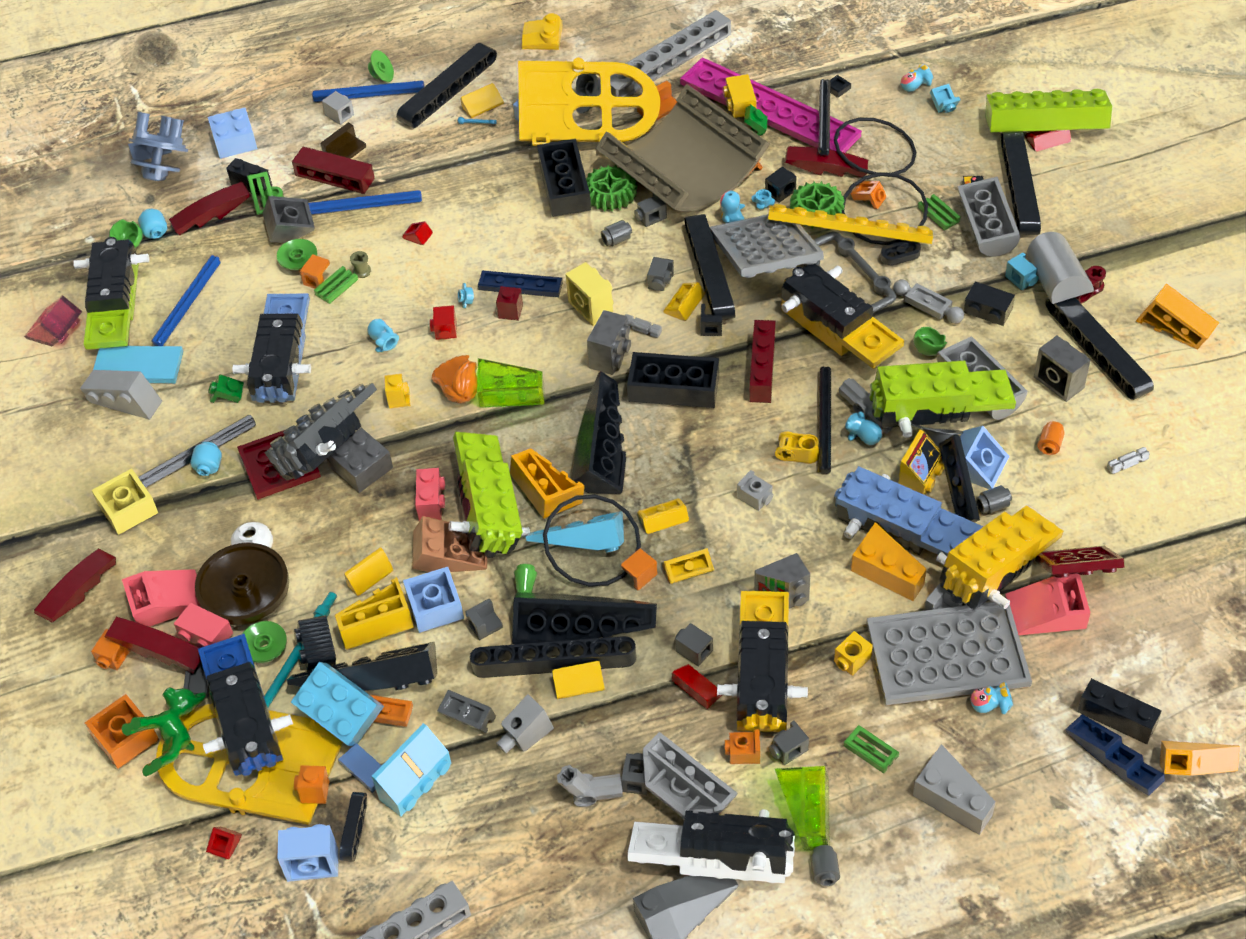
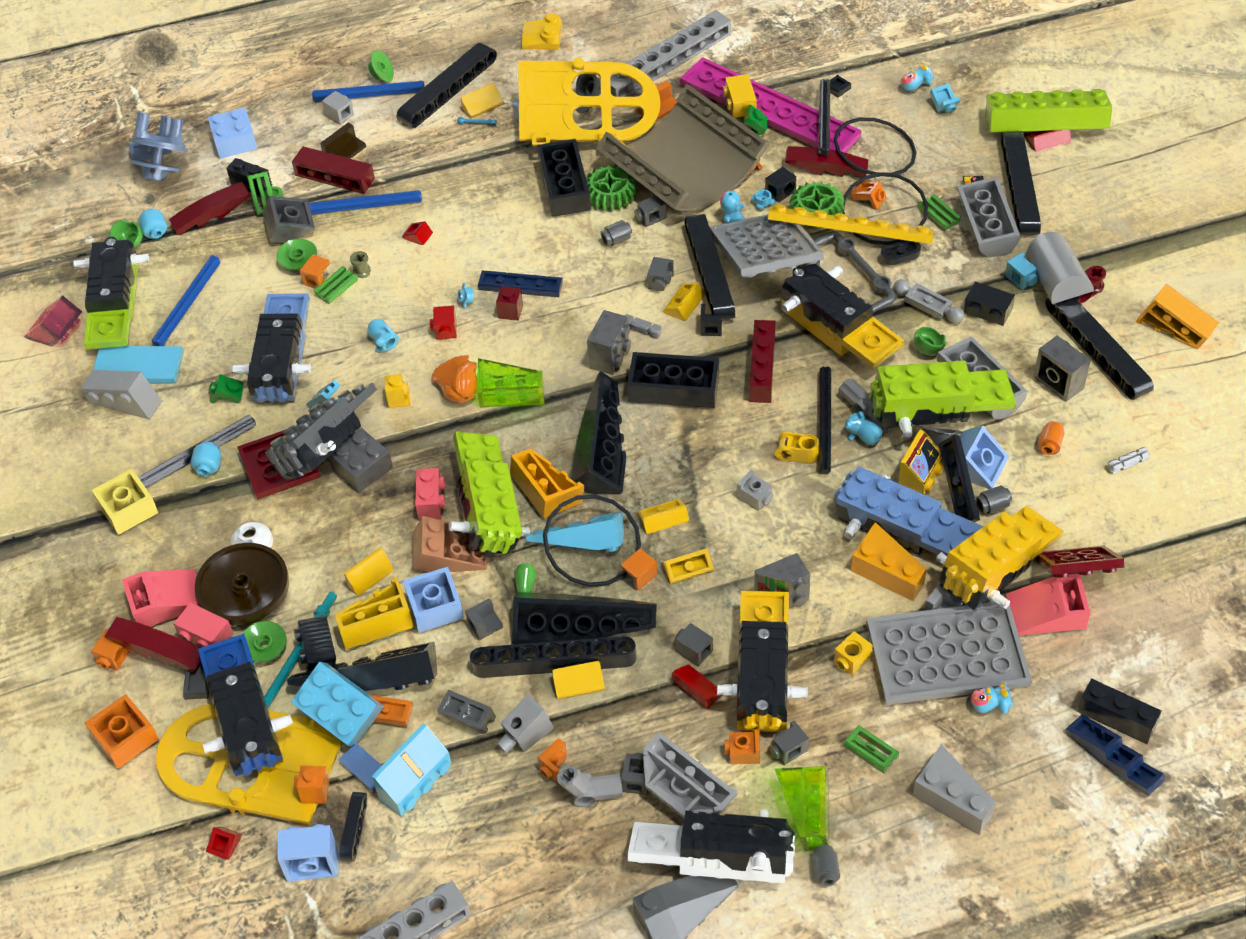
dark red slope [34,548,116,623] -> none
green animal [122,687,206,777] -> none
light yellow brick [565,262,614,326] -> none
light orange slope [1159,741,1240,775] -> none
none -> medium azure tile [306,380,340,408]
none -> orange bracket [538,738,567,783]

